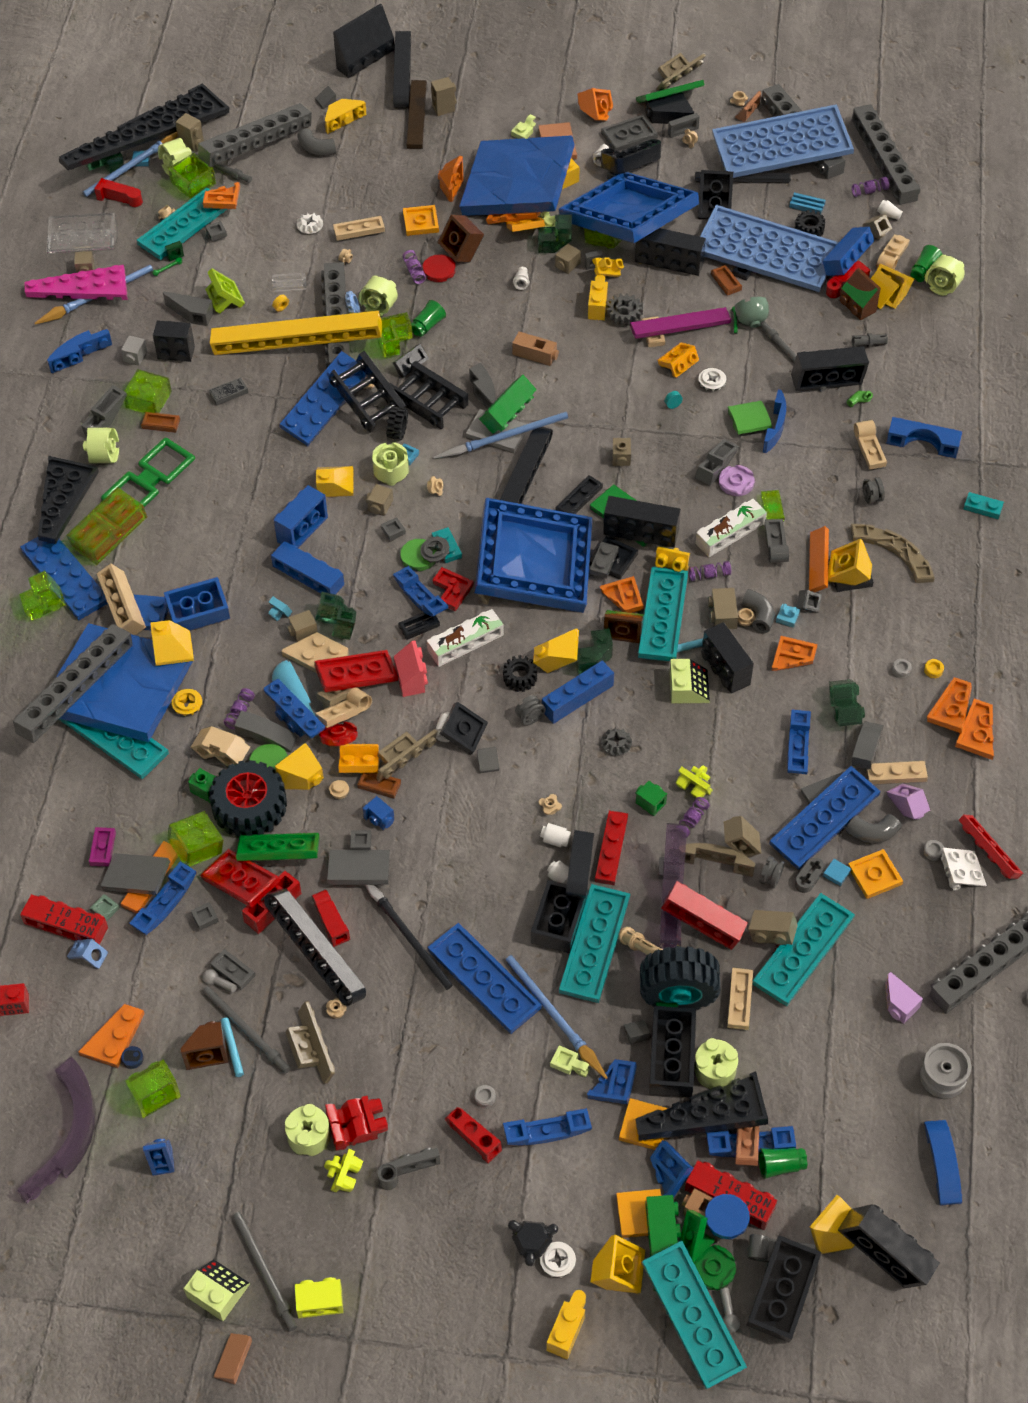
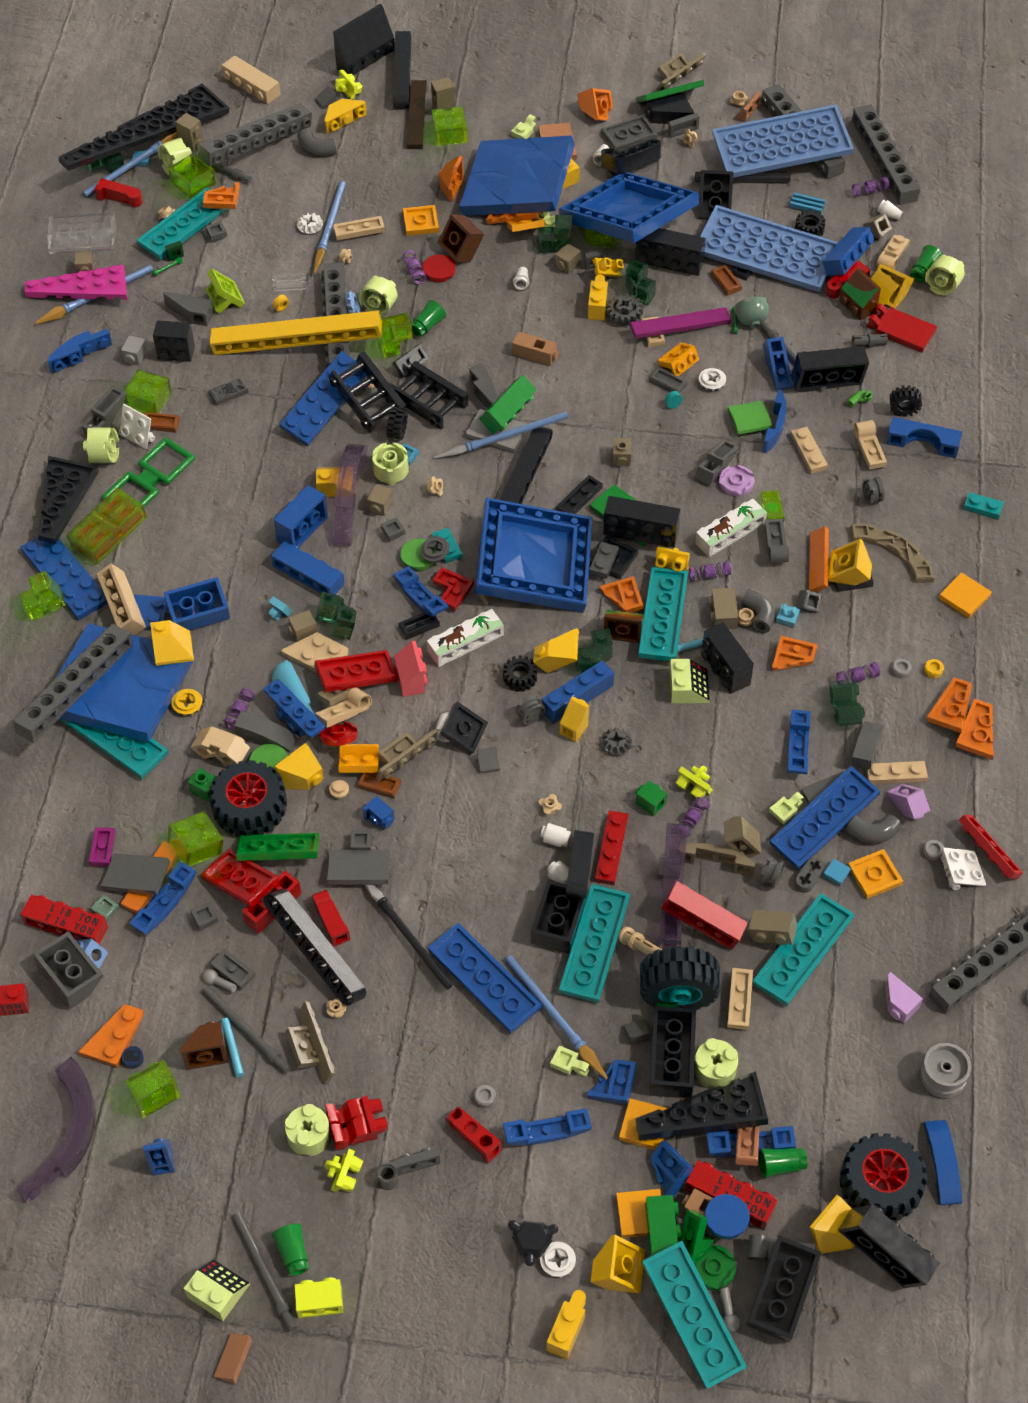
none -> dark grey slope [33,931,103,1009]
none -> white hinge [119,404,155,449]
none -> tan brick [222,56,281,104]
none -> green plant [271,1224,309,1277]
none -> medium blue piece [313,181,346,274]
none -> arch [333,443,368,546]
none -> neon yellow hips [335,70,363,99]
none -> clear neon green brick [432,106,468,146]
none -> yellow slope [560,696,589,742]
none -> clear green brick [625,259,656,306]
none -> dark grey tile [649,367,688,393]
none -> blue slope [762,337,793,390]
none -> yellowish green plate [769,792,803,824]
none -> tan plate [790,427,828,474]
none -> medium lavender piece [836,662,880,687]
none -> black wheel [839,1133,927,1221]
none -> red tile [867,303,937,353]
none -> black tyre [889,385,922,417]
none -> light orange tile [939,572,992,618]

